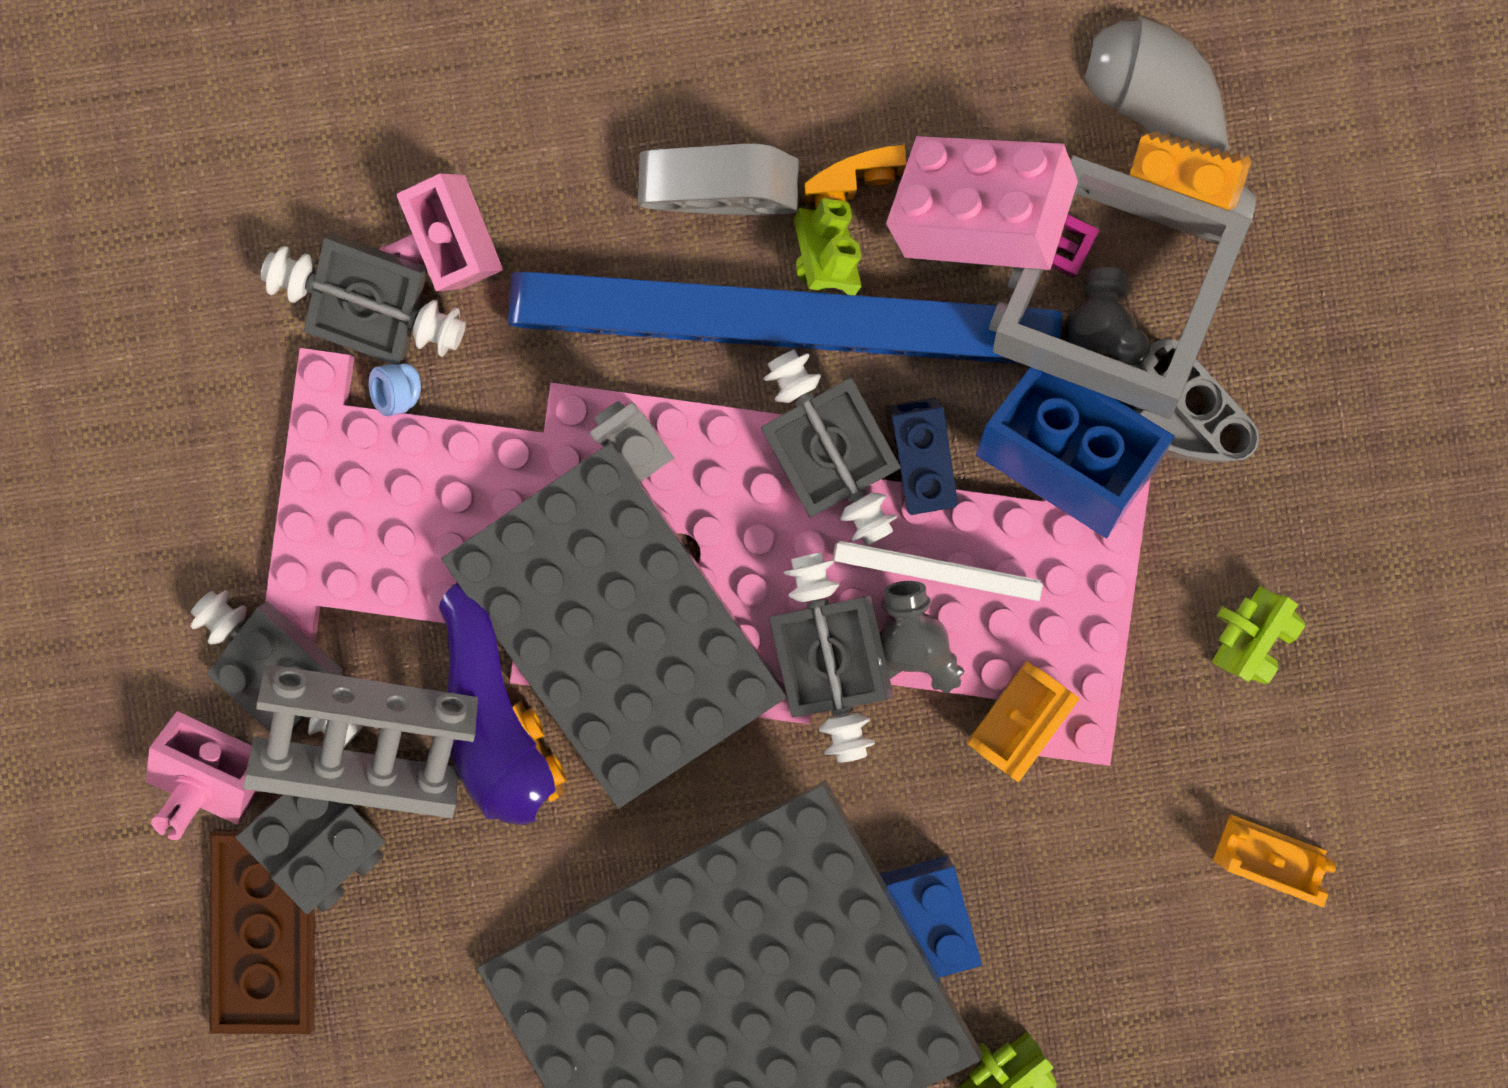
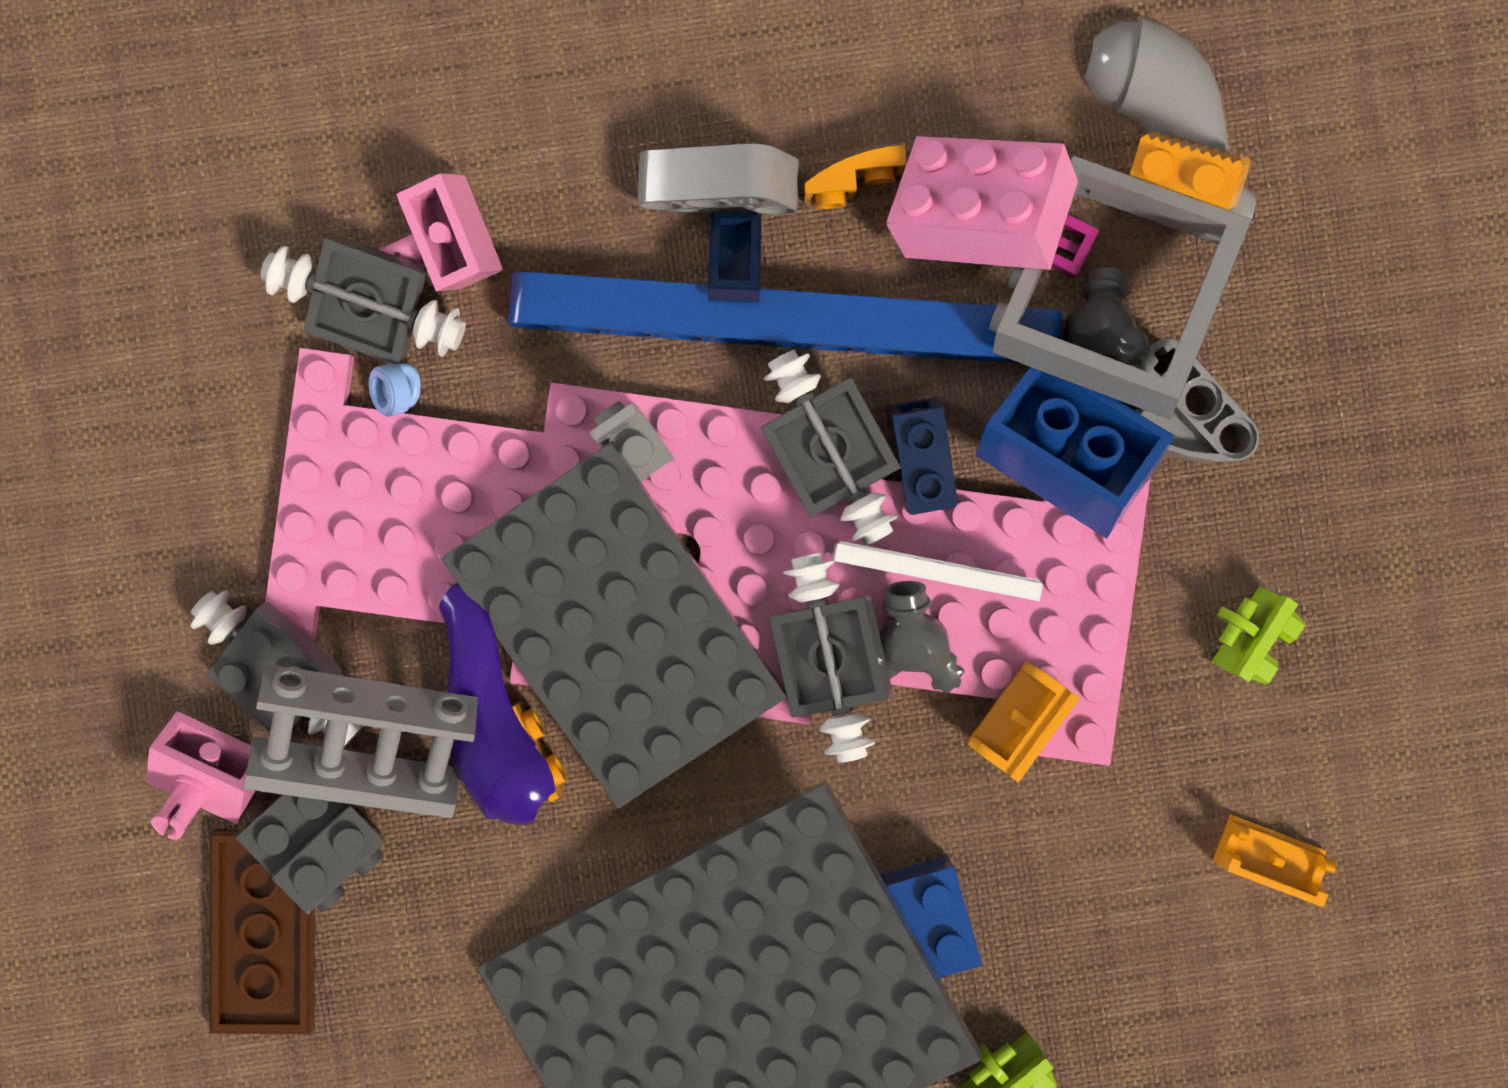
lime hips [793,198,862,296] -> none
none -> dark blue tile [708,212,761,302]

